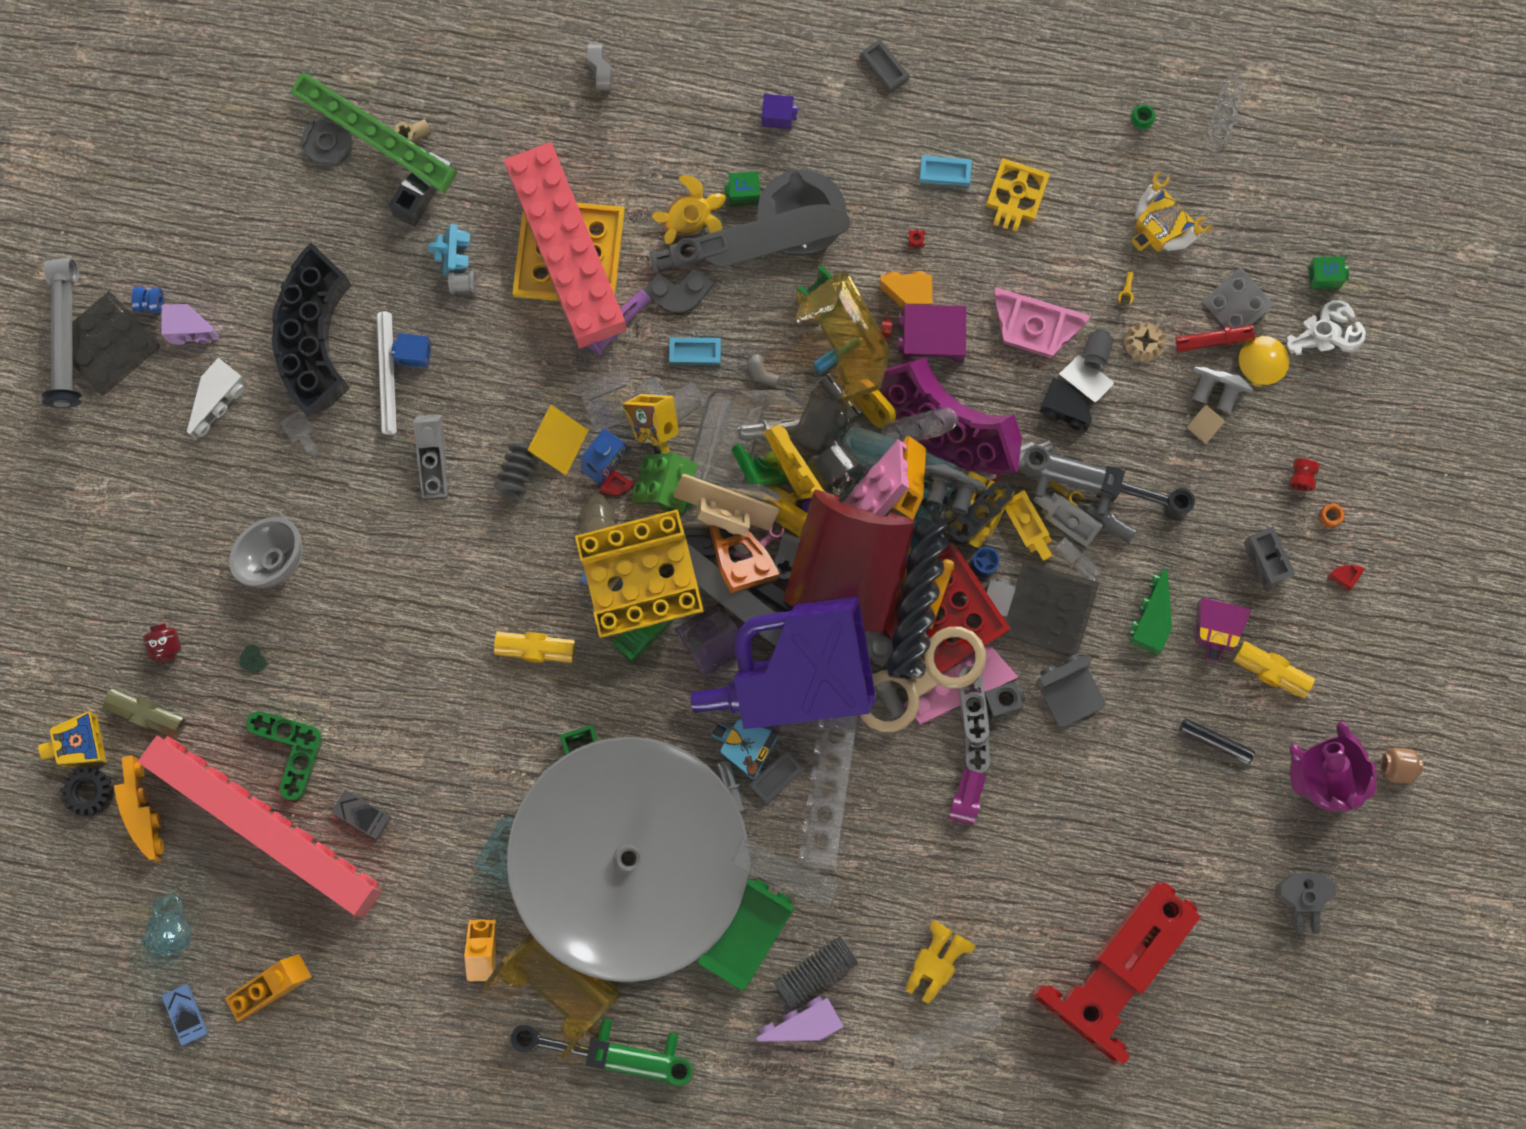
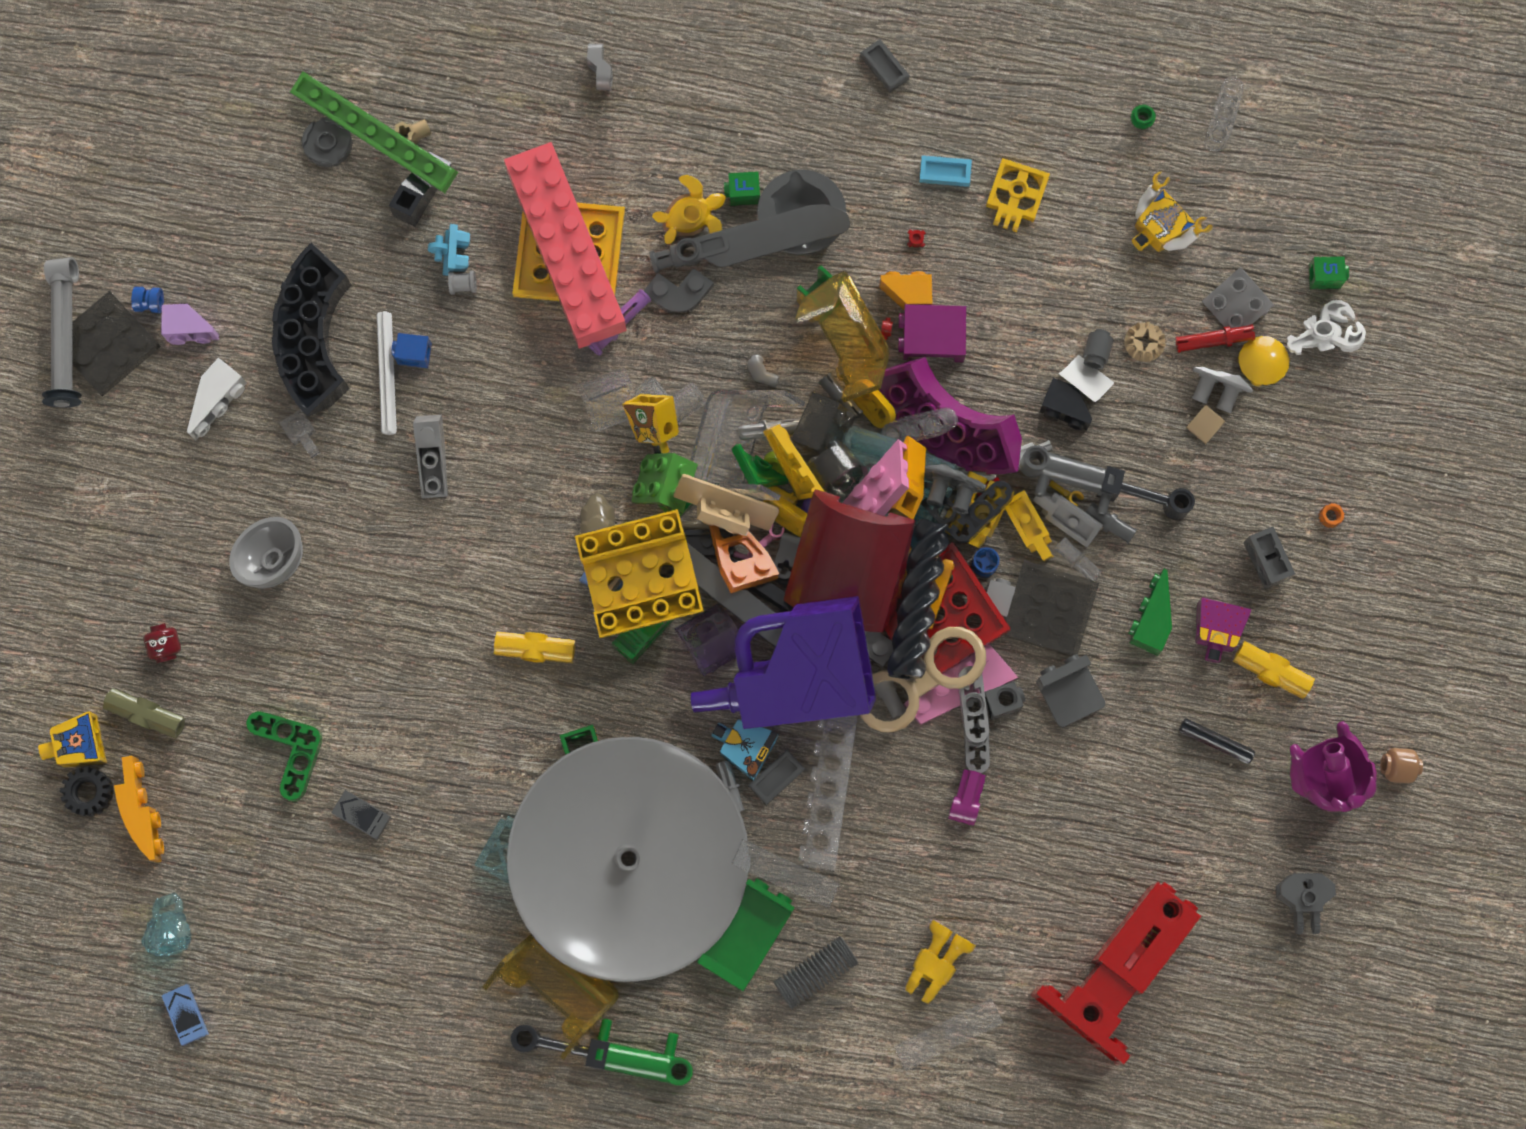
coral brick [137,736,382,918] -> none
light orange slope [225,954,312,1022] -> none
clear green piece [240,645,267,673] -> none
light orange slope [464,919,496,981] -> none
dark grey piece [494,443,538,501] -> none
yellow piece [527,405,589,475] -> none
blue torso [581,428,631,486] -> none
red tile [599,469,635,496] -> none
medium azure tile [669,337,721,365] -> none
lavender slope [756,996,843,1042] -> none
dark purple brick [761,93,798,129] -> none
dark azure axle [812,337,860,375] -> none
bright pink wing [994,287,1090,359] -> none
yellow hand [1117,272,1134,306] -> none
red wheel [1289,458,1320,491] -> none
red tile [1327,565,1365,591] -> none

